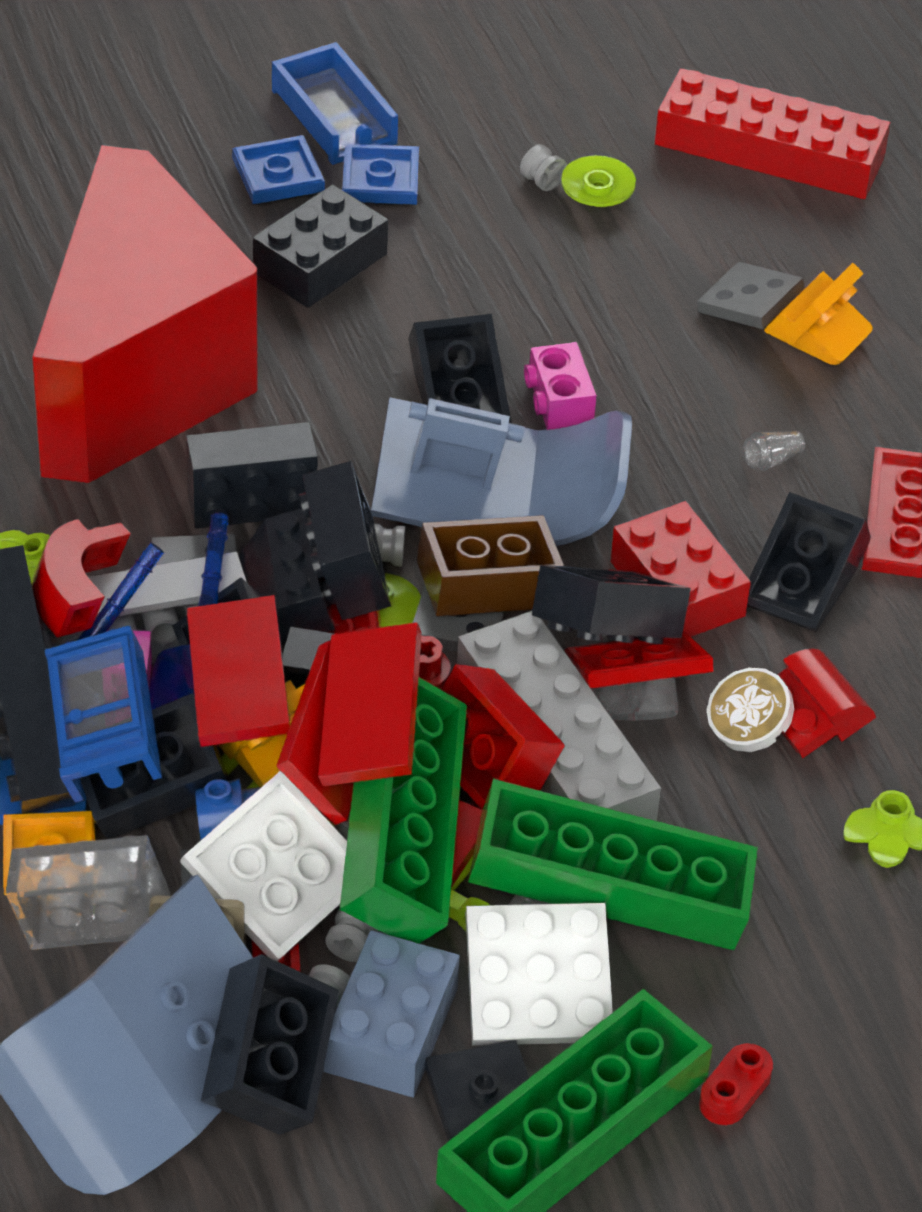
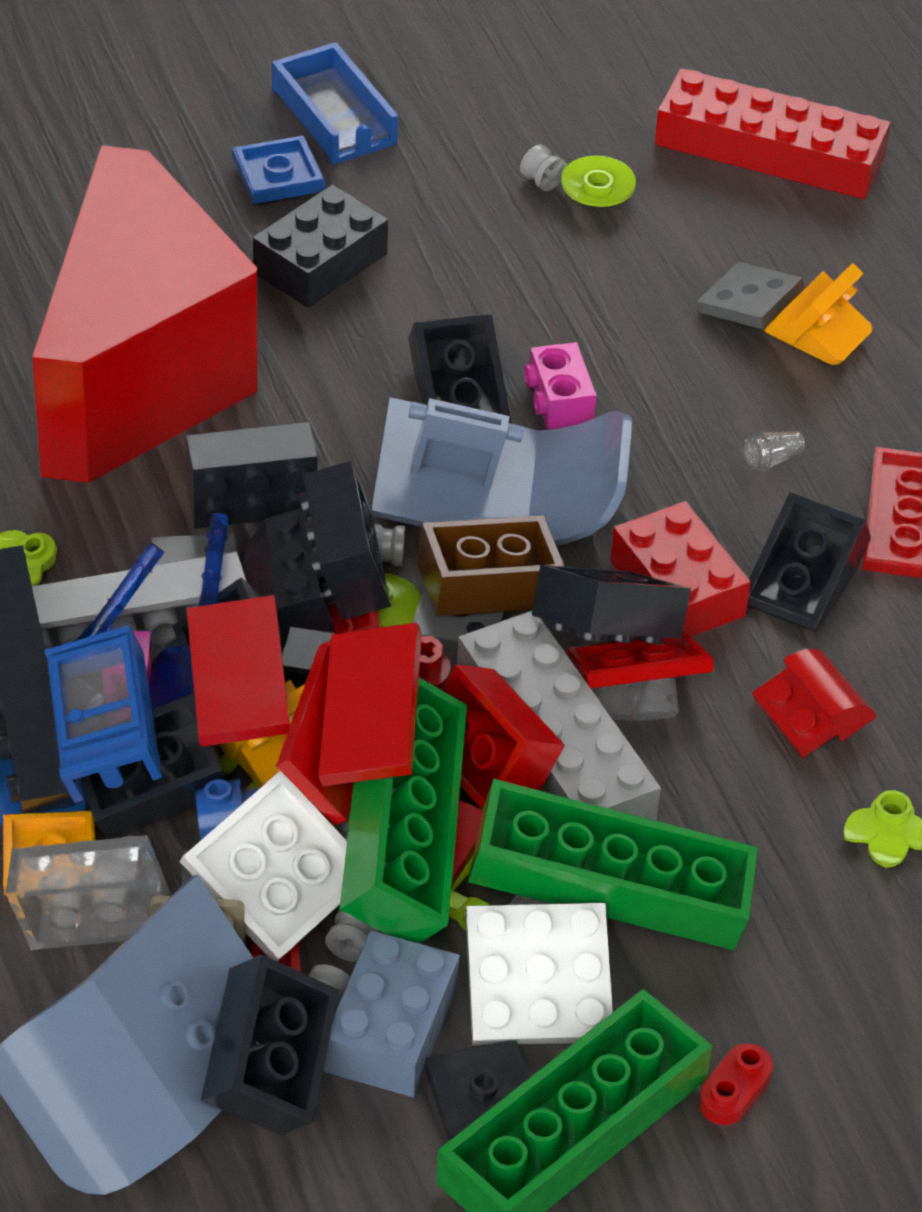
red arch [31,519,131,638] -> none
plate [342,144,419,205] -> none
tile [707,667,795,752] -> none

